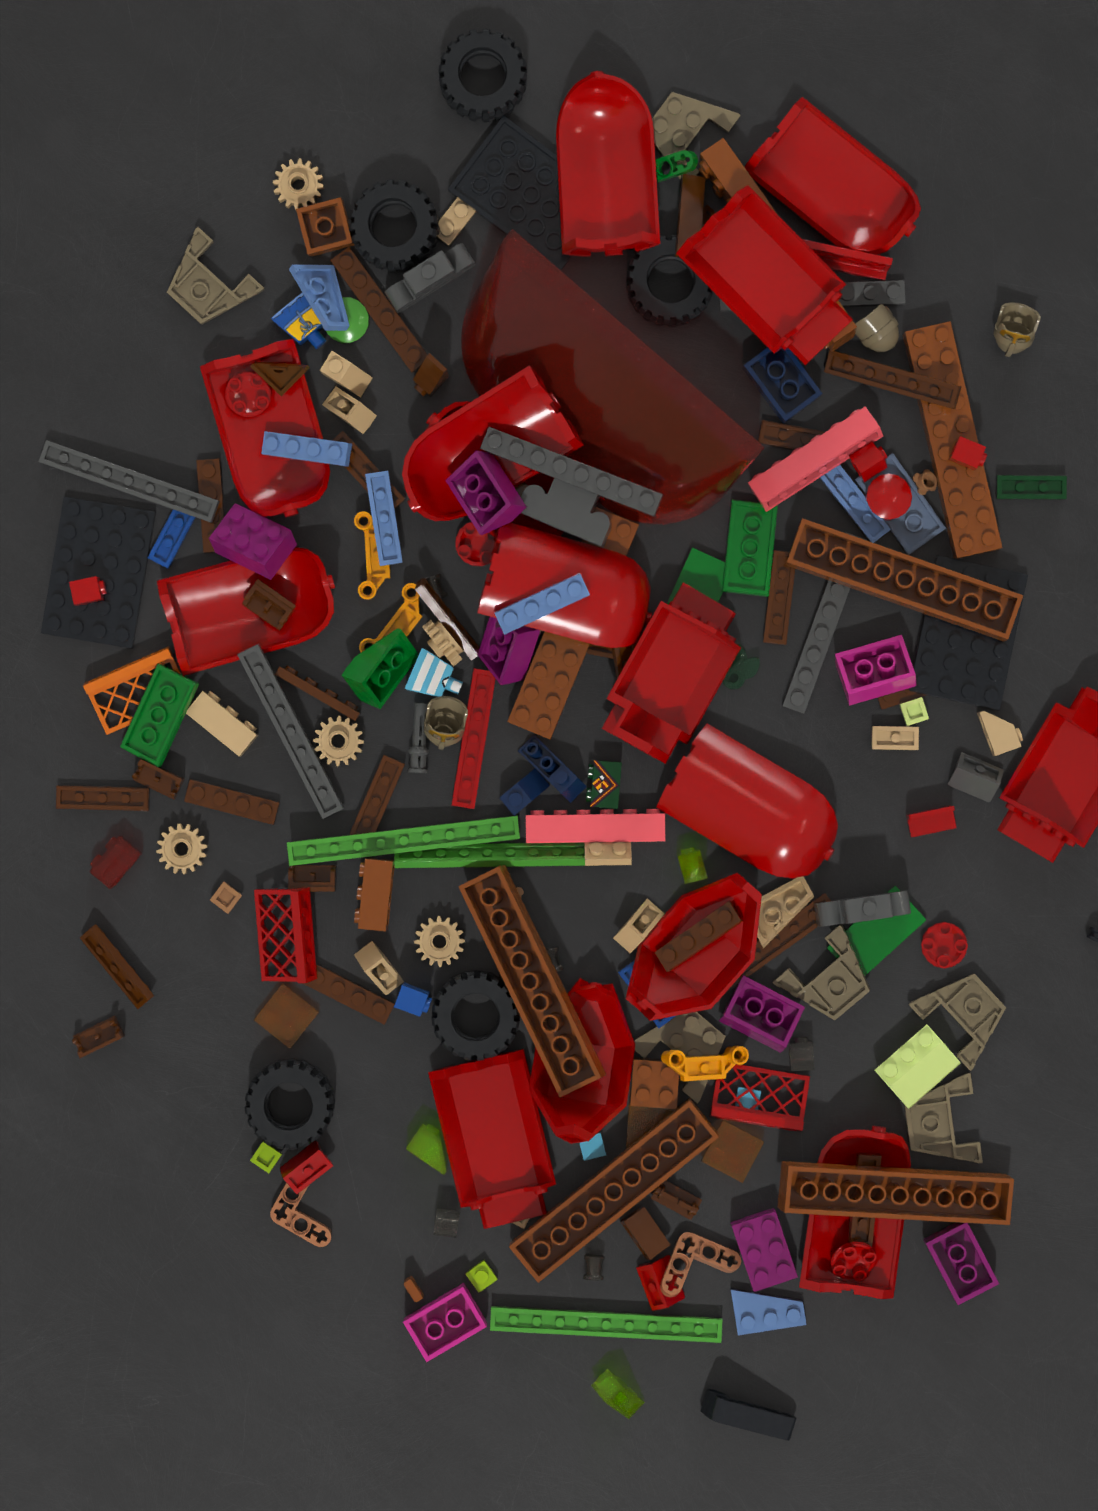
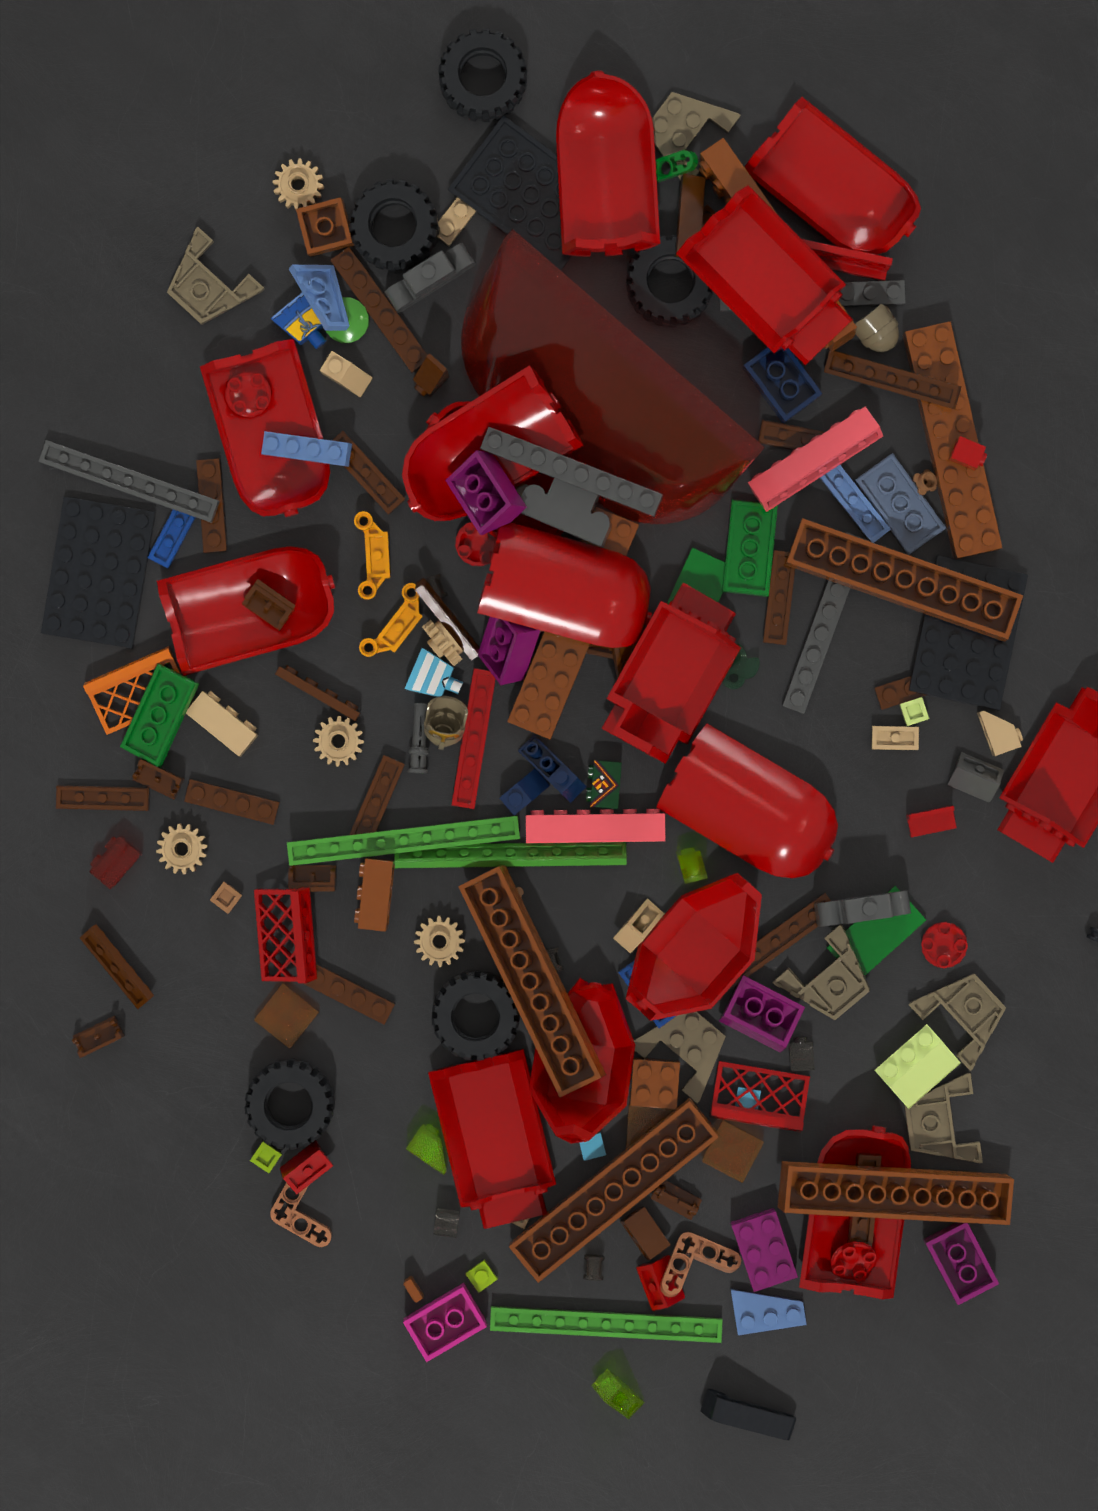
red brick [69,576,107,606] -> none
magenta brick [209,503,297,580] -> none
dark grey plate [237,643,344,819] -> none
reddish brown tile [250,361,310,396] -> none
tan slope [322,386,377,434] -> none
green slope [342,628,419,709] -> none
tan slope [354,941,404,995] -> none
medium blue plate [365,471,403,566] -> none
blue brick [394,982,432,1017] -> none
medium blue plate [494,573,590,635] -> none
tan plate [585,842,632,866] -> none
reddish brown plate [655,901,744,972] -> none
light orange plate [661,1045,749,1081] -> none
tan wing [757,876,814,949] -> none
dark pink brick [835,635,916,706] -> none
red brick [849,441,888,482] -> none
red dish [865,474,912,520] -> none
dark tan helmet [993,302,1041,357] -> none
dark green plate [996,475,1067,500] -> none

